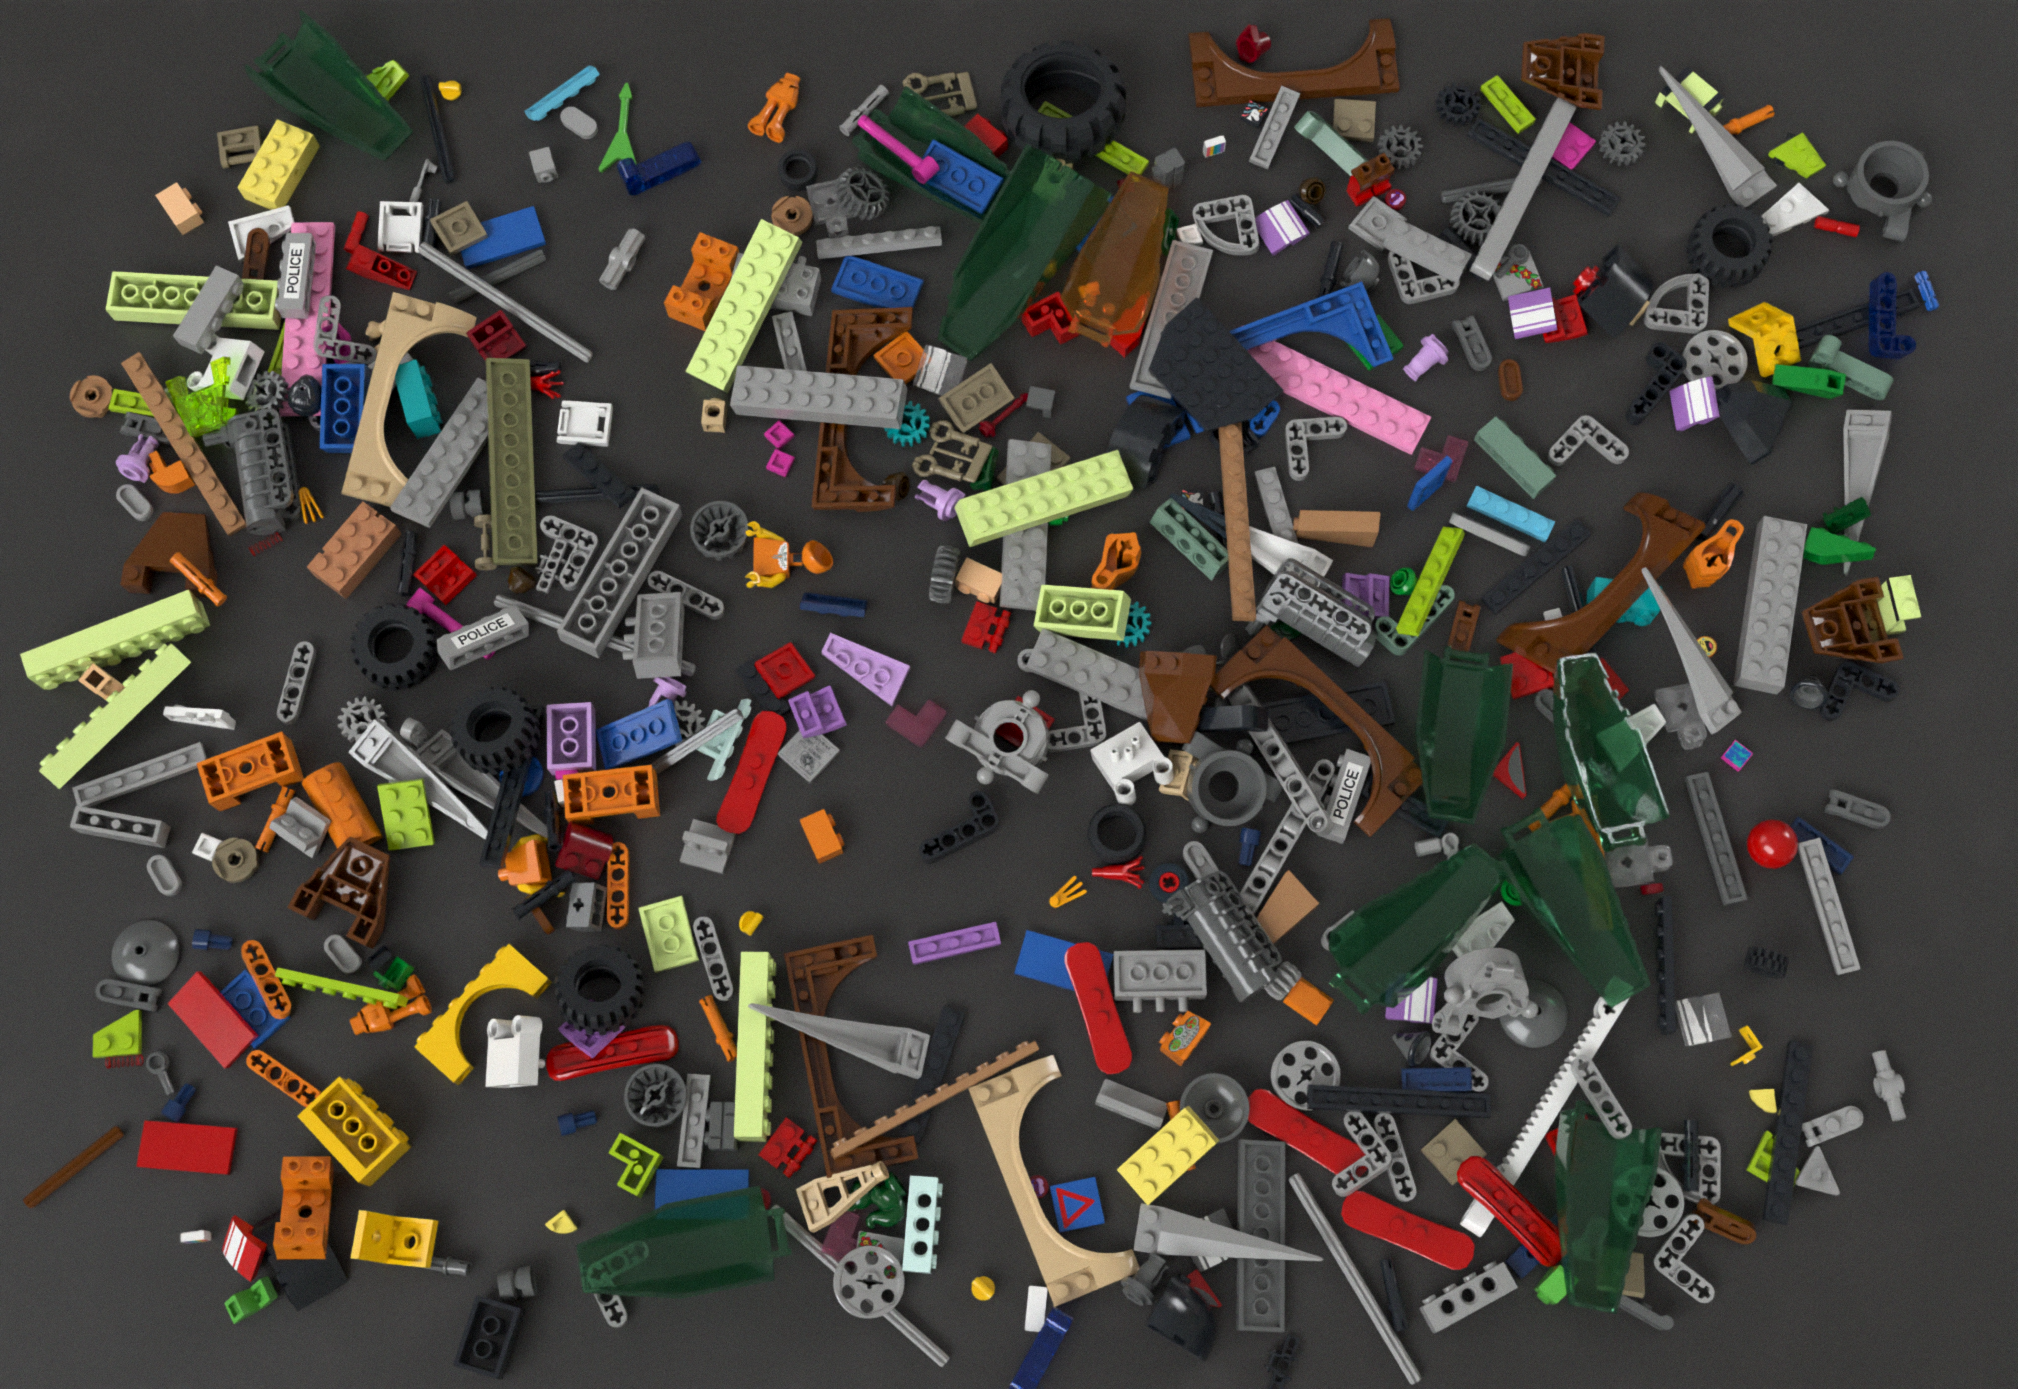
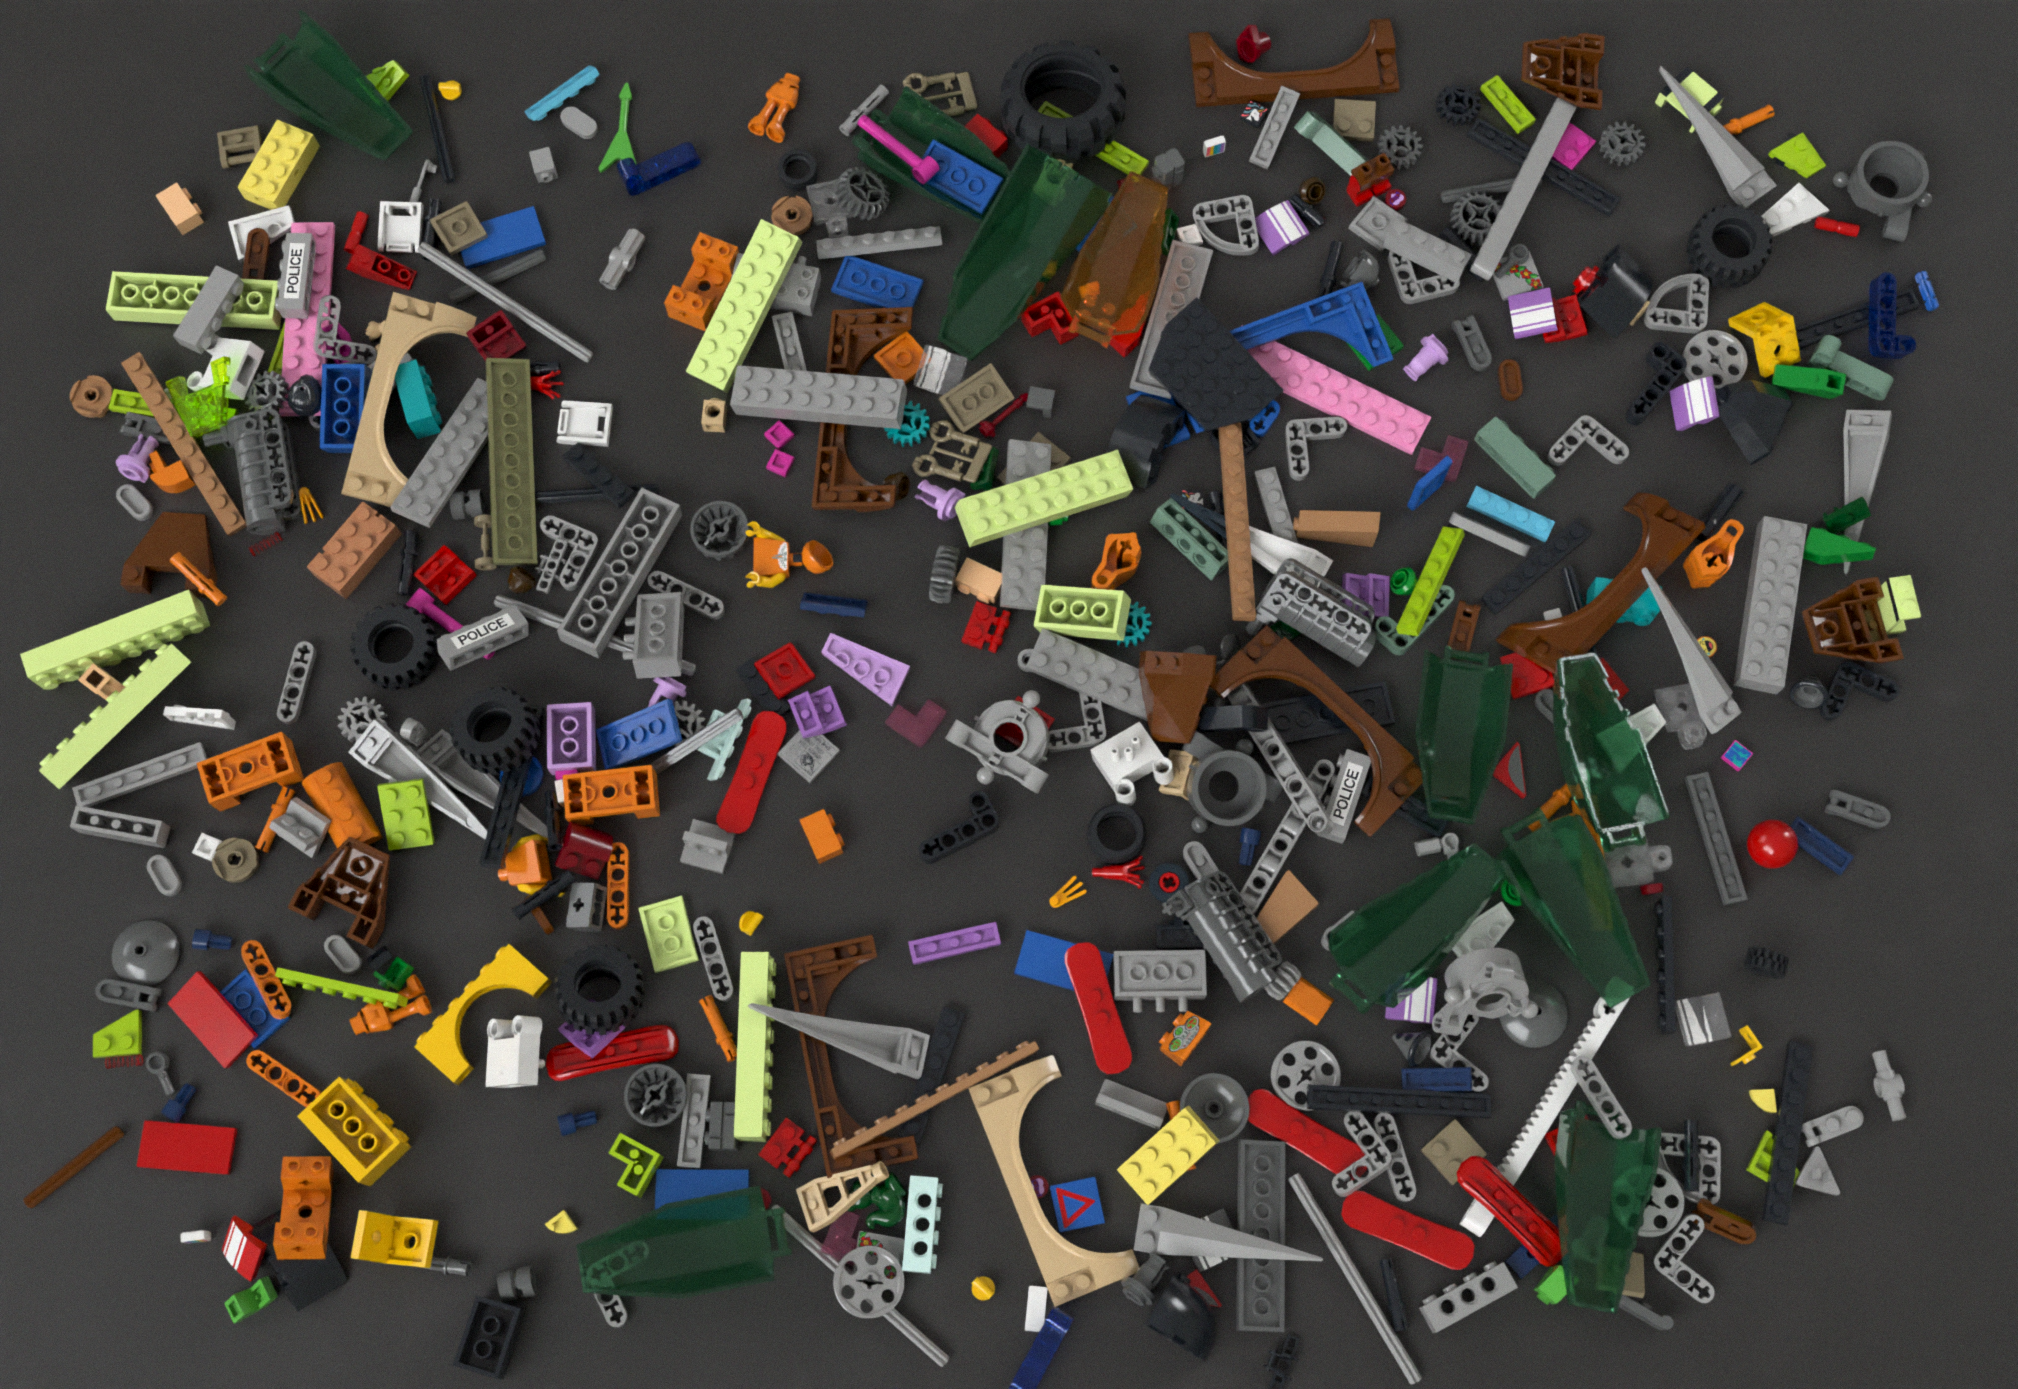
light grey plate [1798,838,1861,975] -> none

